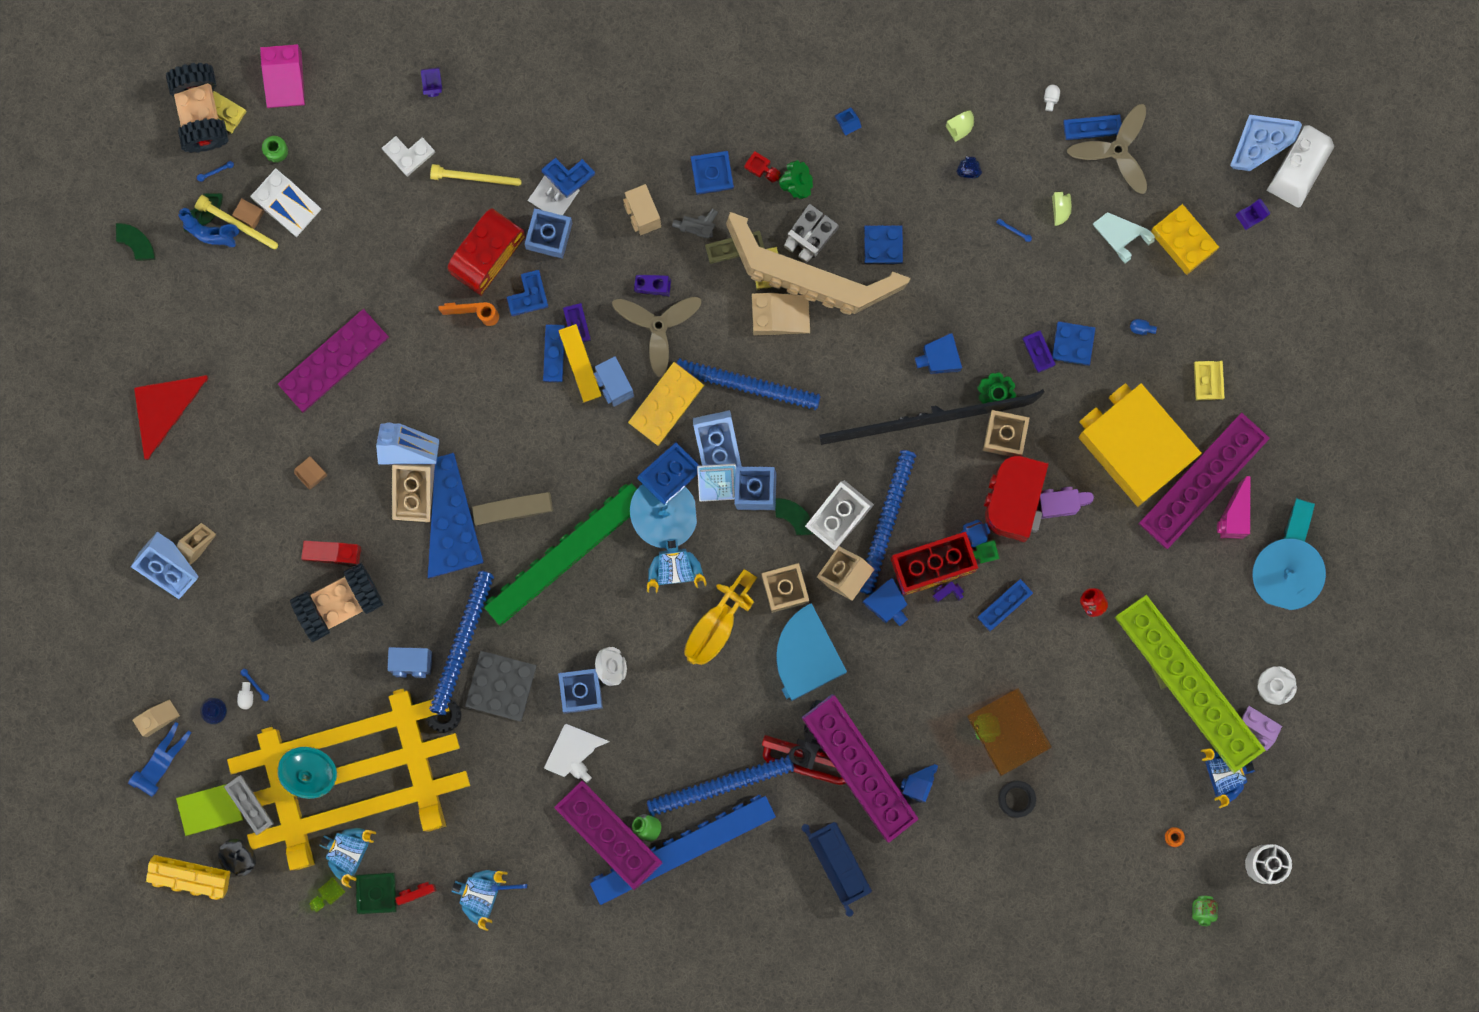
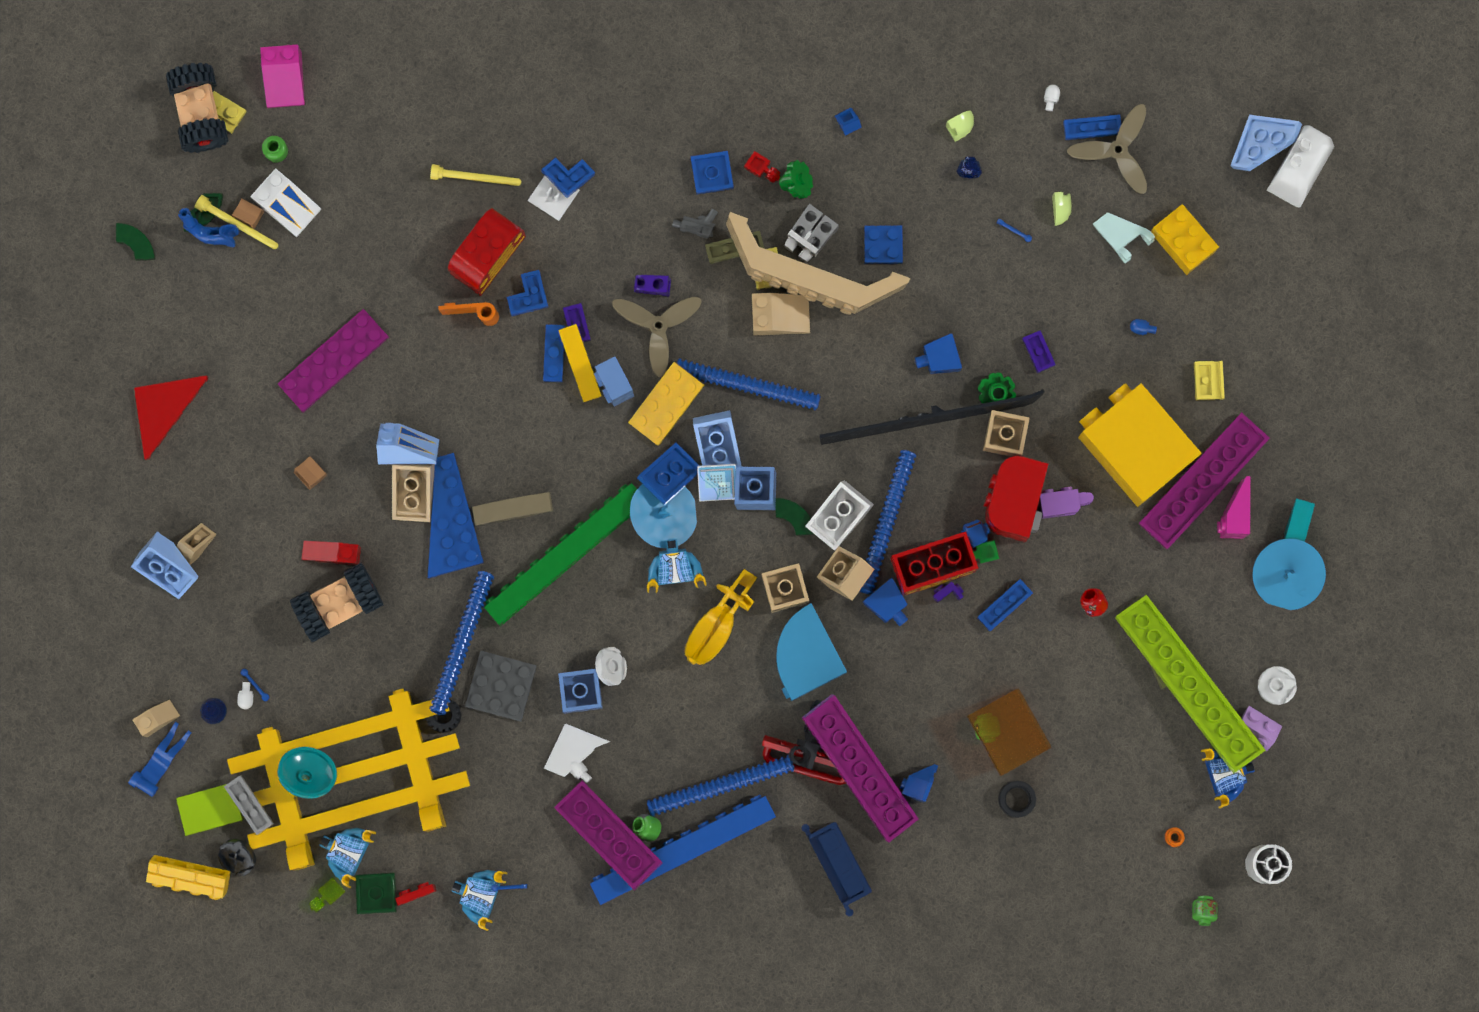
blue hinge [197,161,234,182] -> none
white plate [382,136,435,177] -> none
medium blue brick [388,647,432,678] -> none
dark purple bracket [421,67,443,97] -> none
medium blue brick [525,208,573,259] -> none
tan brick [623,184,661,236] -> none
blue plate [1052,322,1095,366] -> none
dark purple bracket [1236,199,1270,230] -> none

